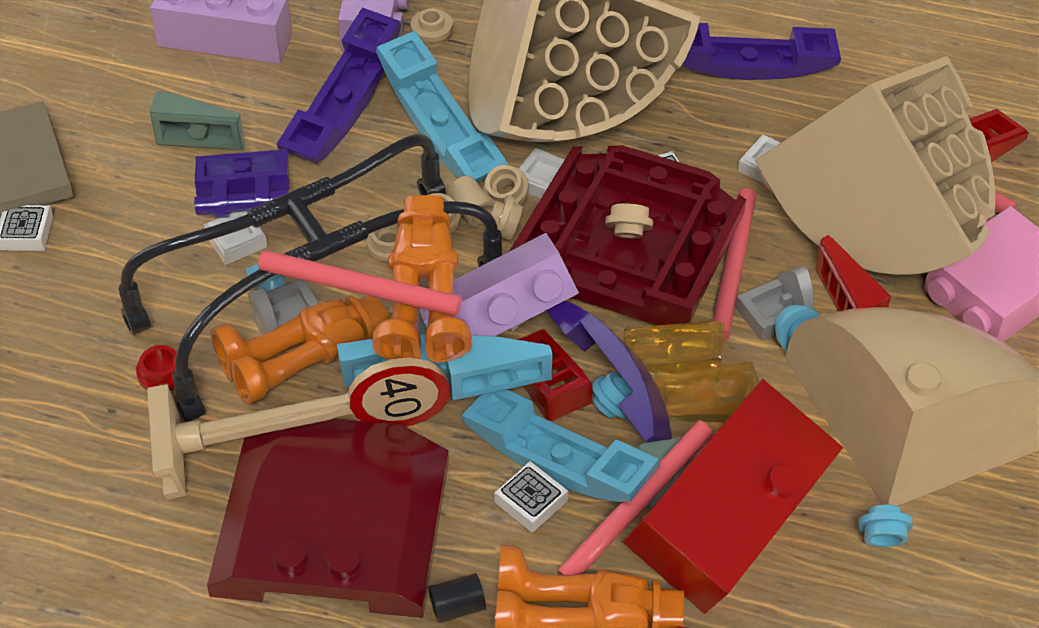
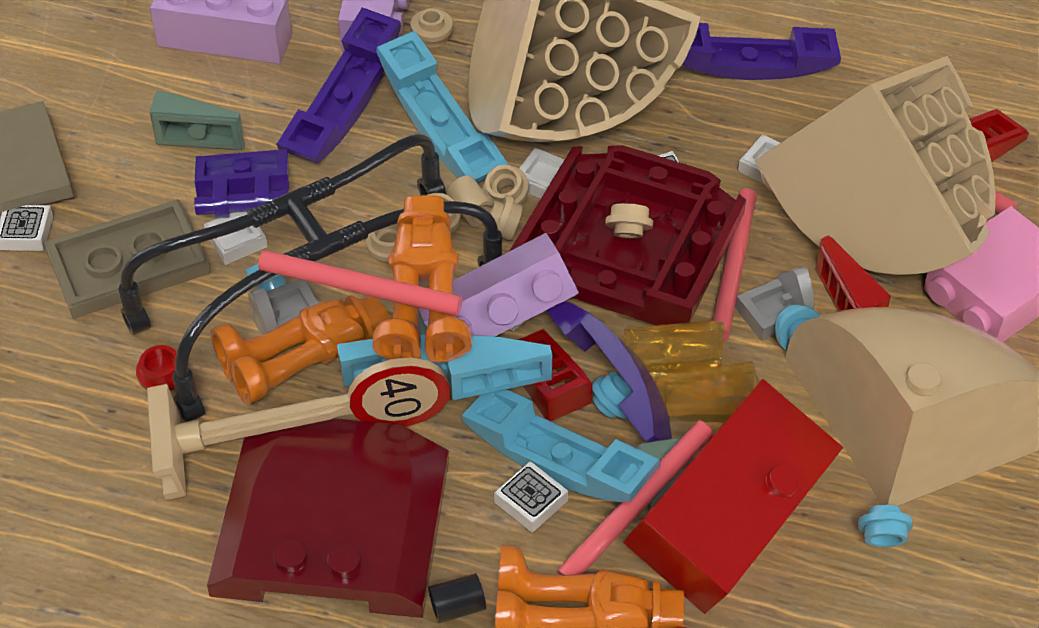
none -> dark tan tile [44,199,210,319]

